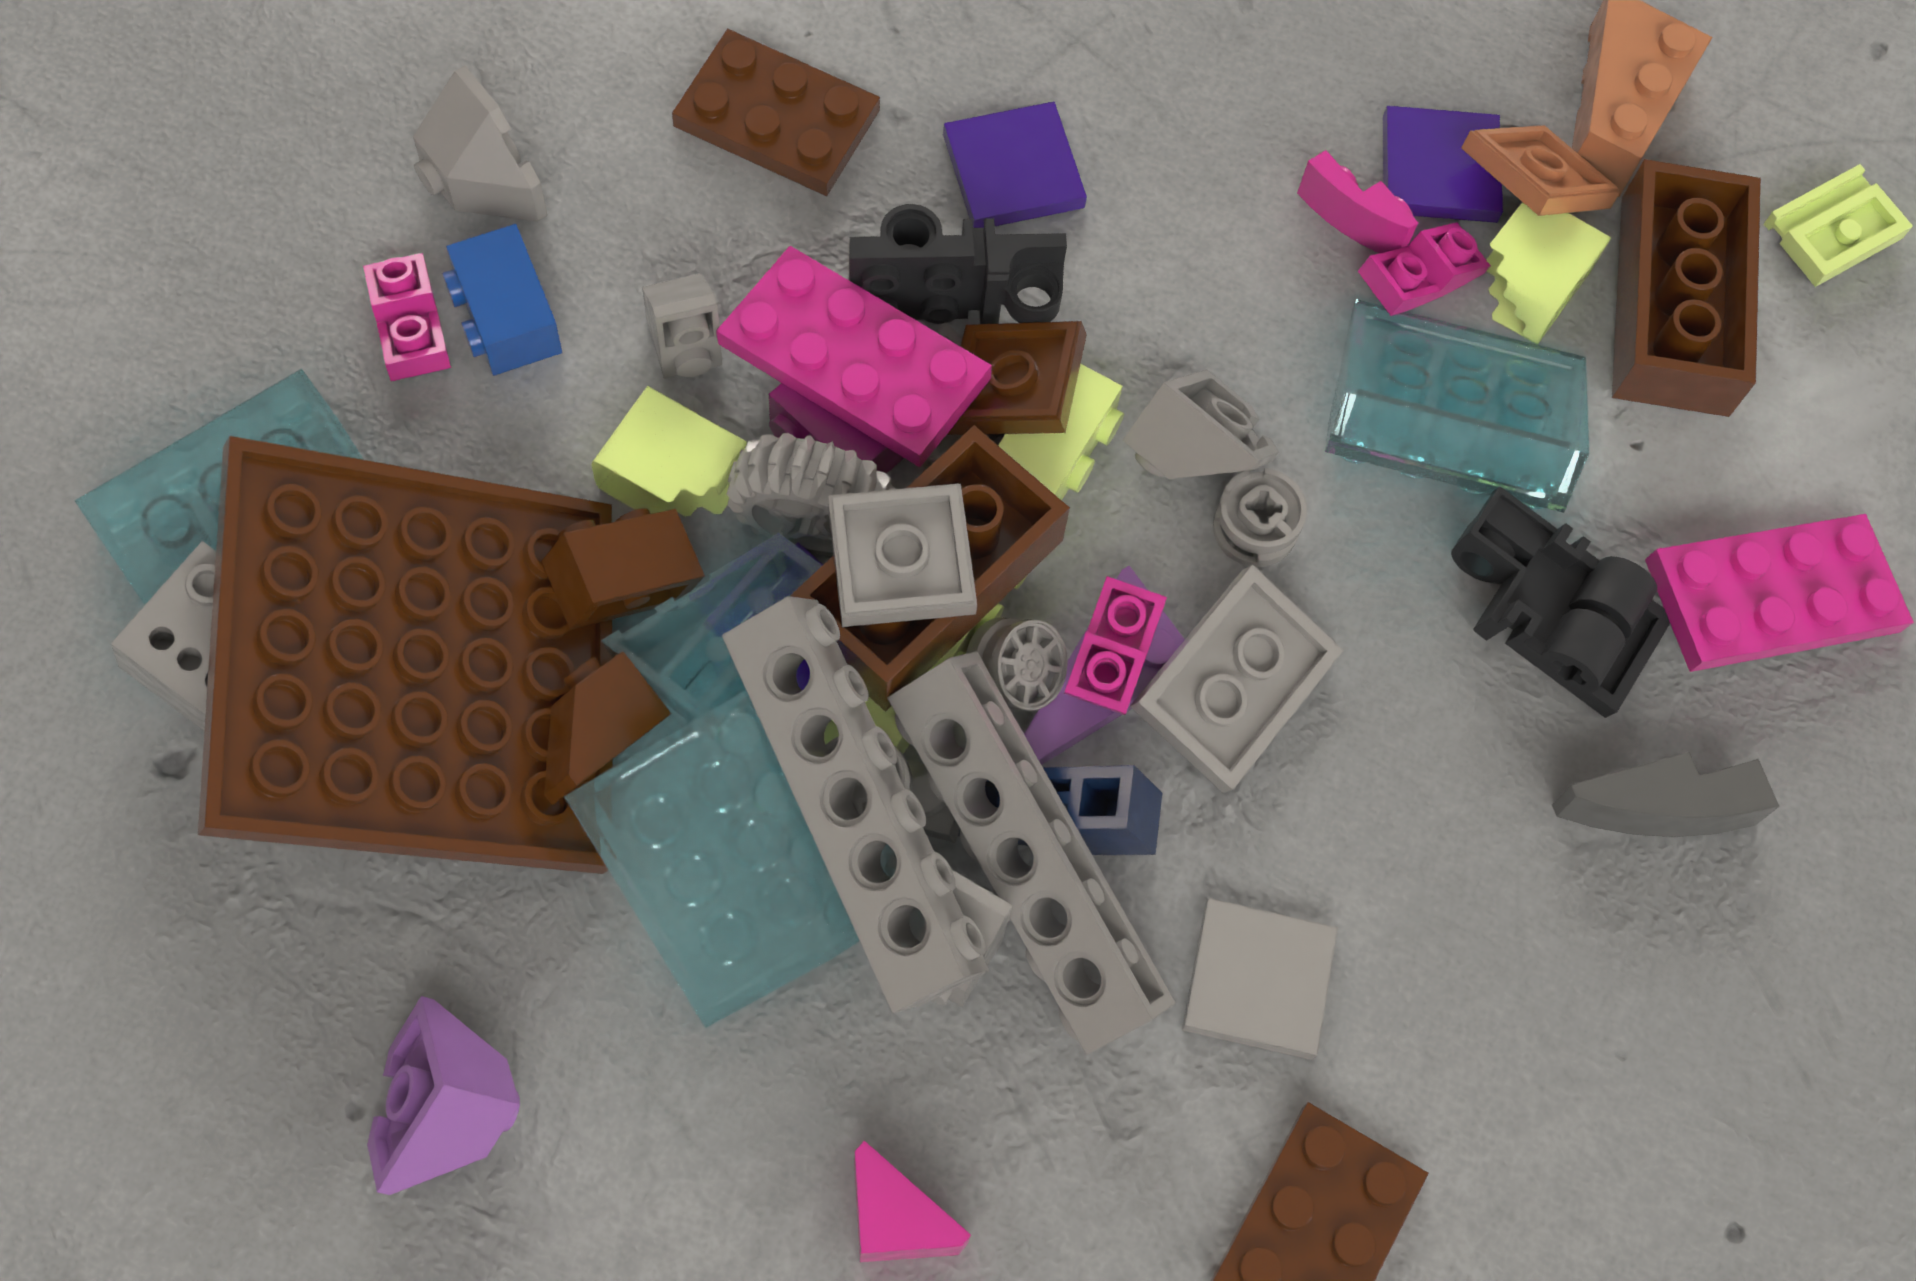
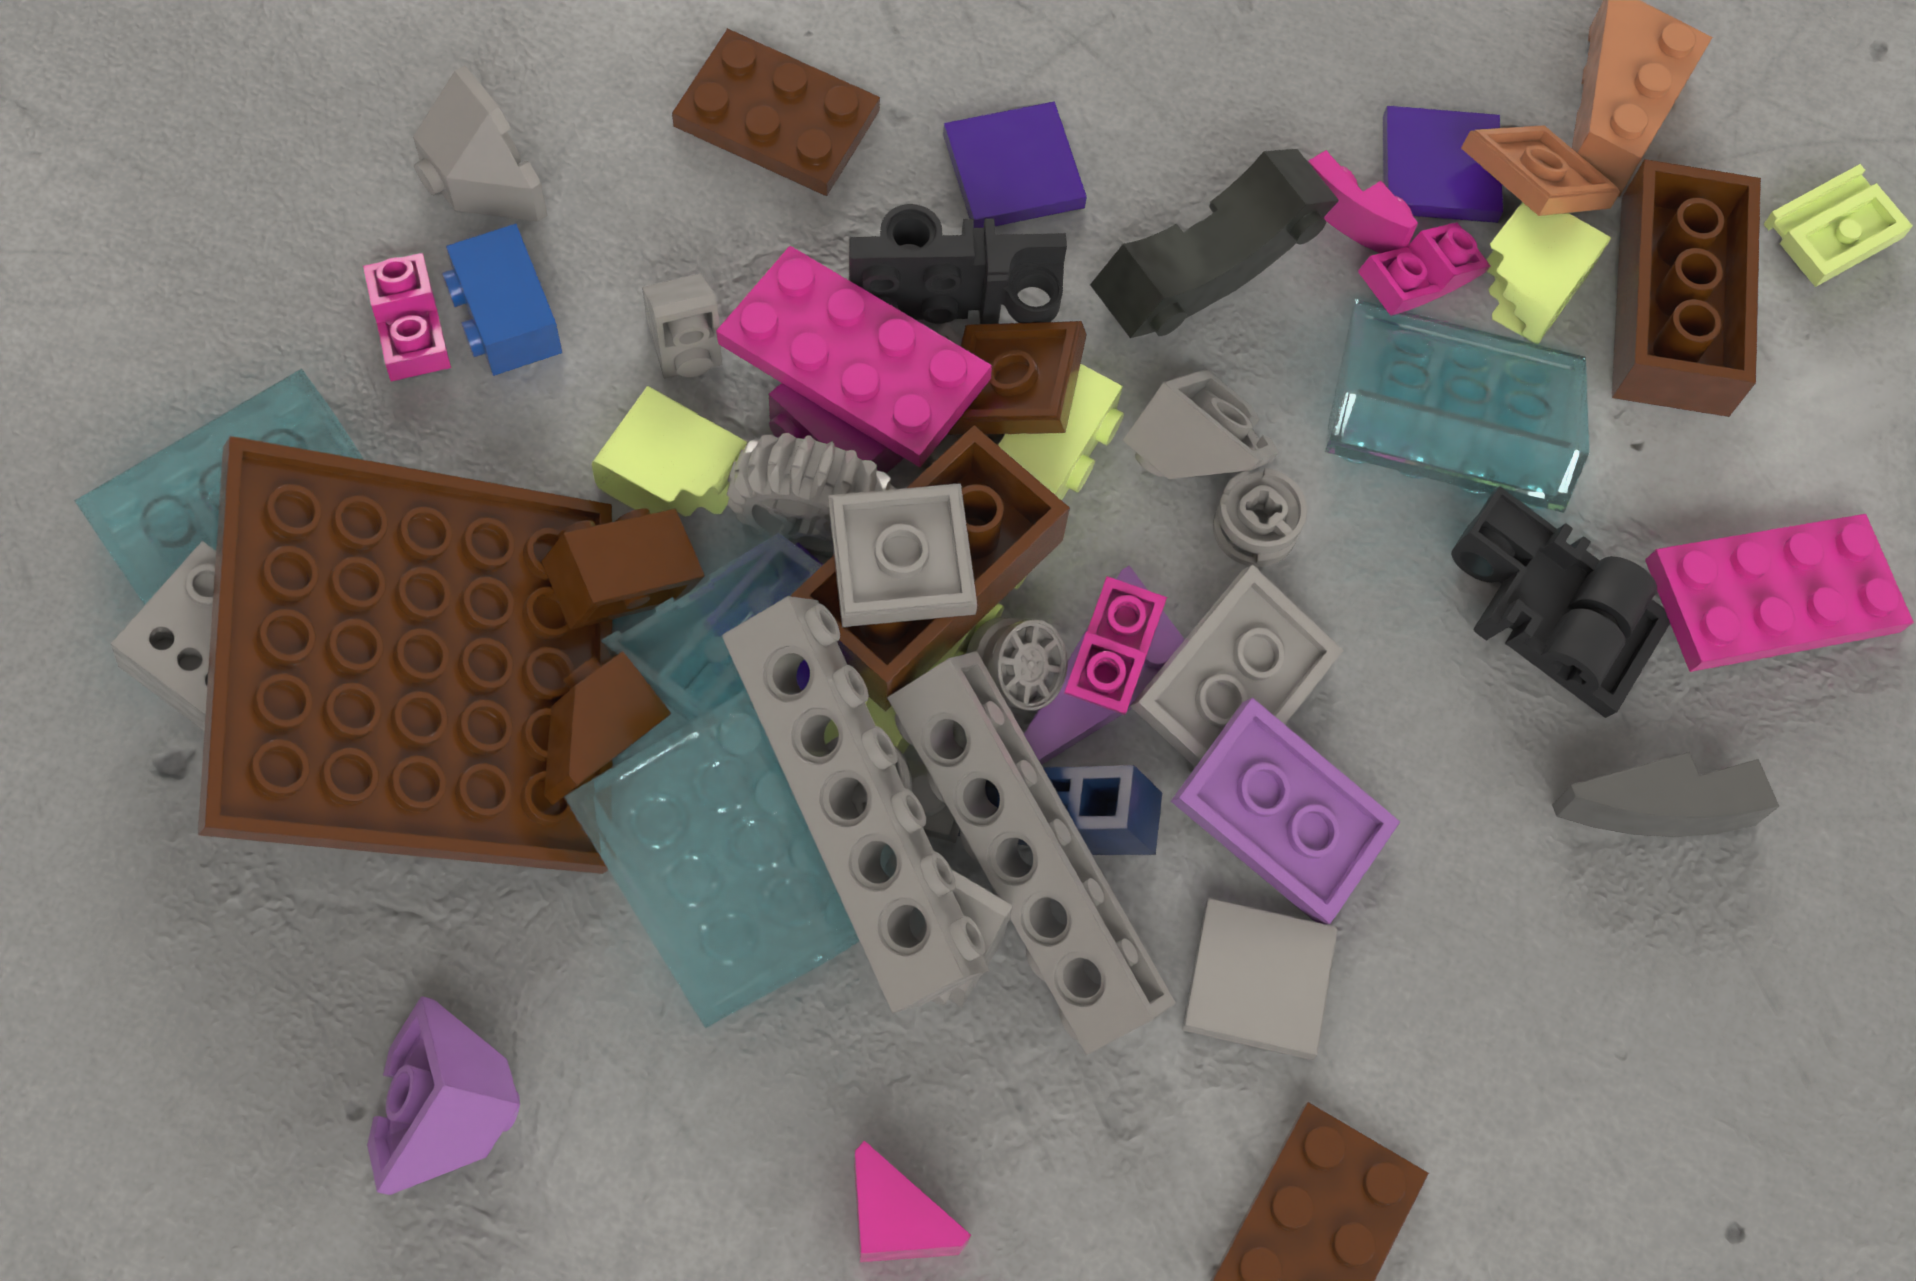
none -> pearl dark grey brick [1090,149,1339,338]
none -> medium lavender plate [1170,698,1400,925]

